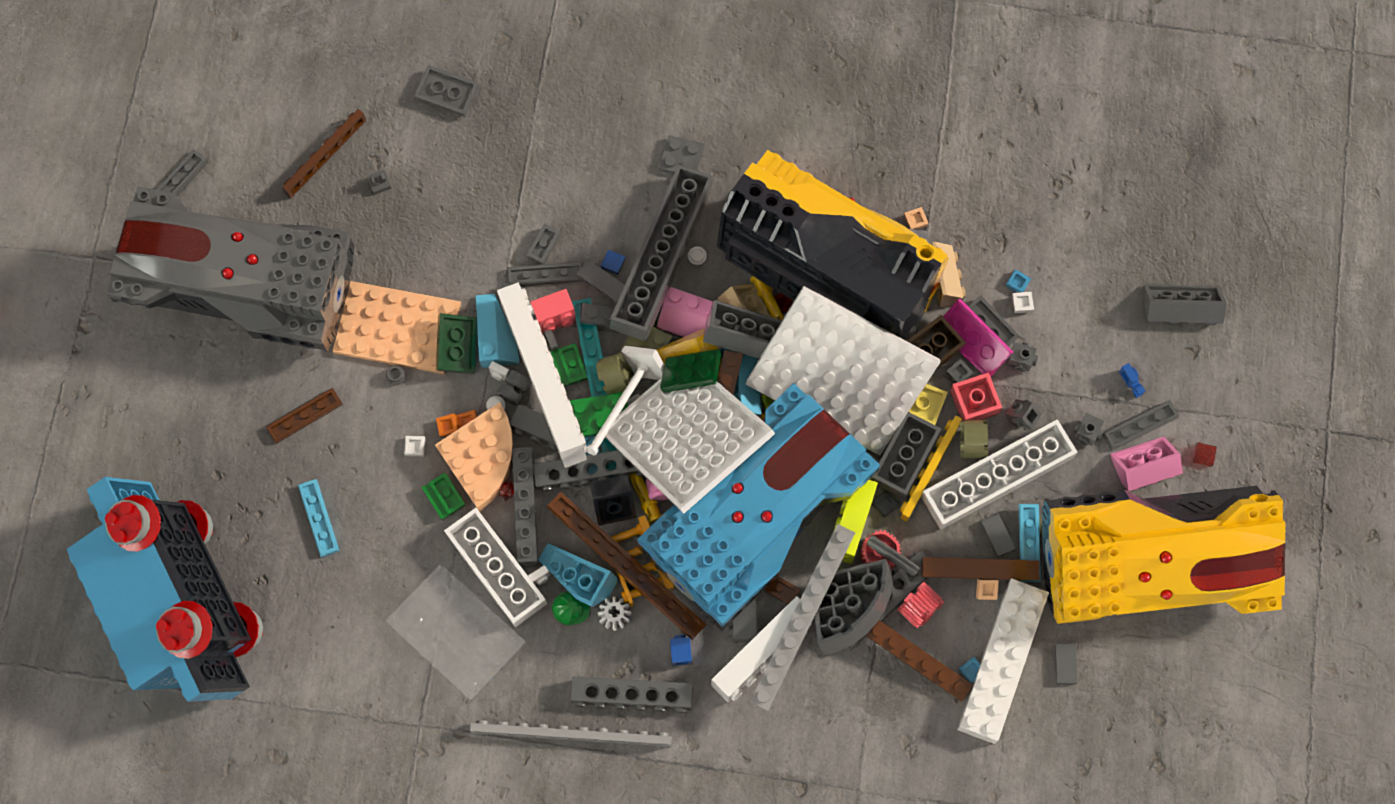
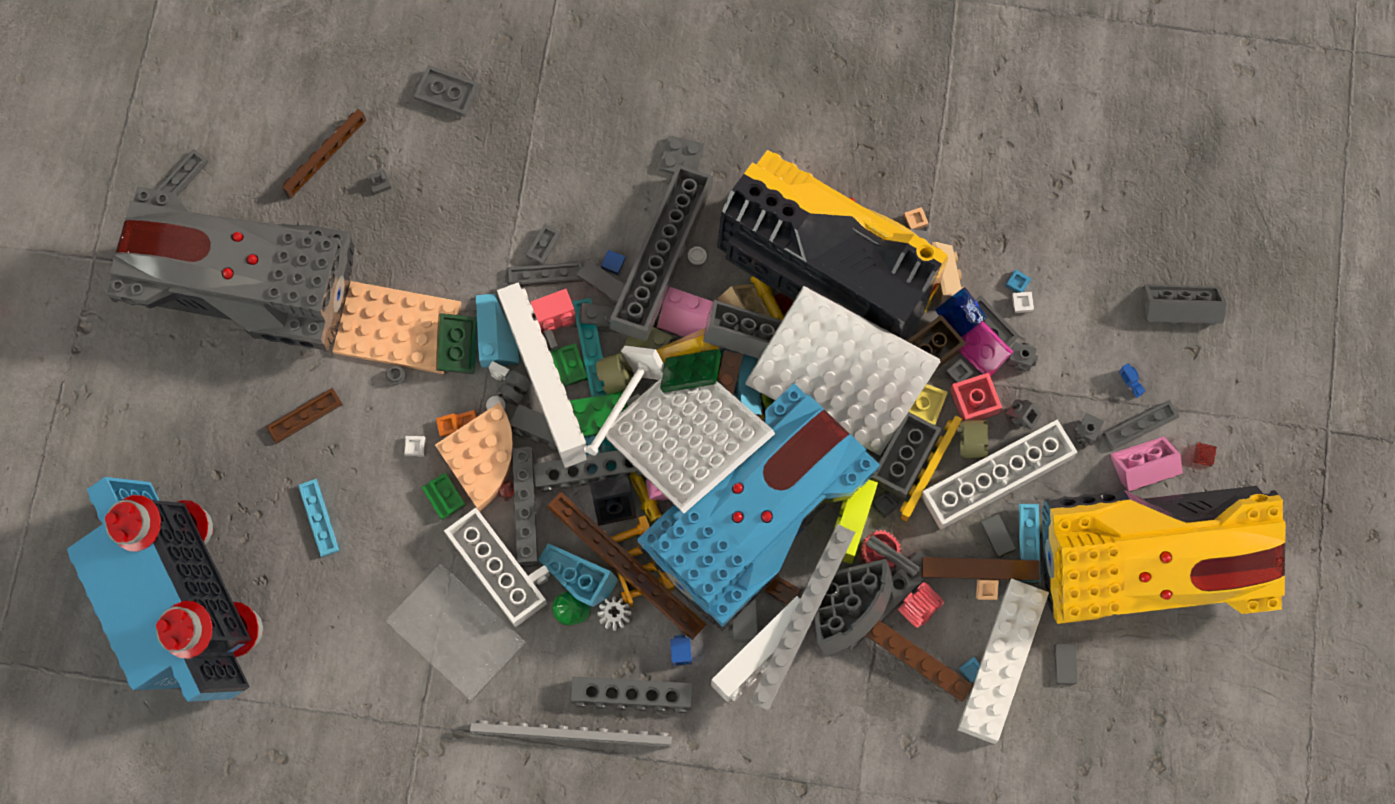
none -> clear blue plate [935,287,987,338]

